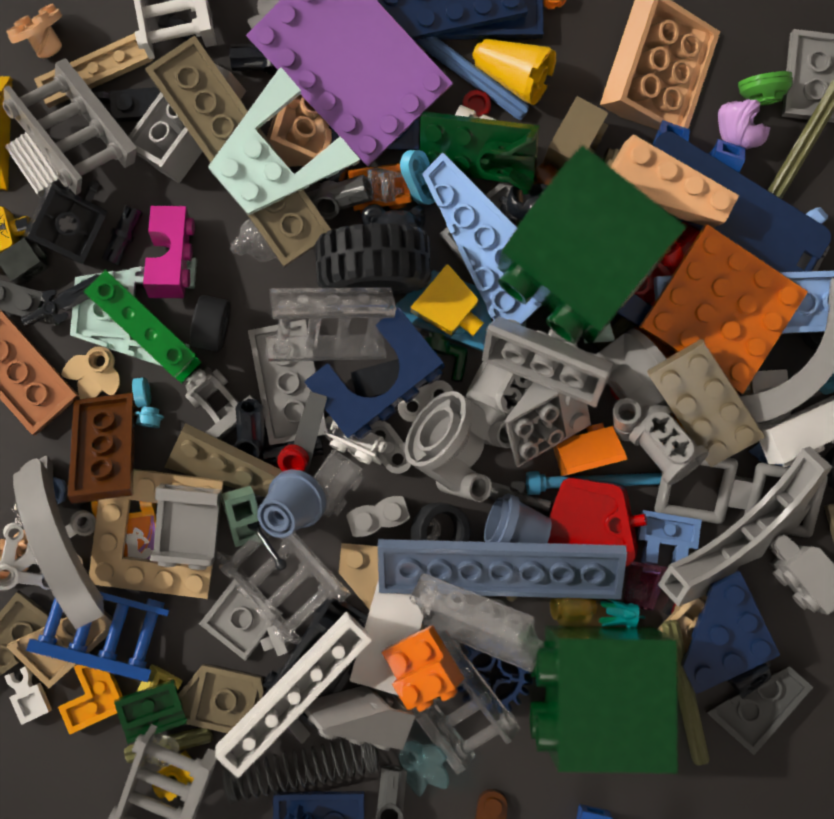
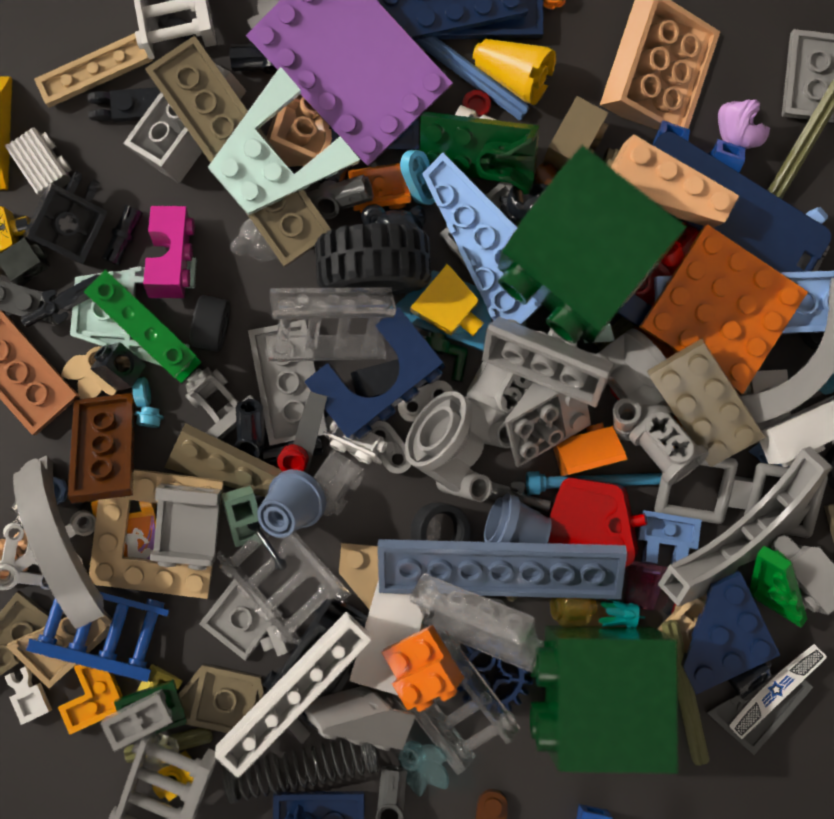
light grey fence [2,58,137,195] -> none
light nougat plate [7,3,62,58] -> none
light grey brick [346,496,410,537] -> none
clear tile [367,168,402,203] -> none
bright green piece [738,71,793,106] -> none
none -> black brick [90,342,146,391]
none -> light grey hinge [101,689,173,751]
none -> white sticker [729,644,827,739]
none -> green wing [749,546,808,628]

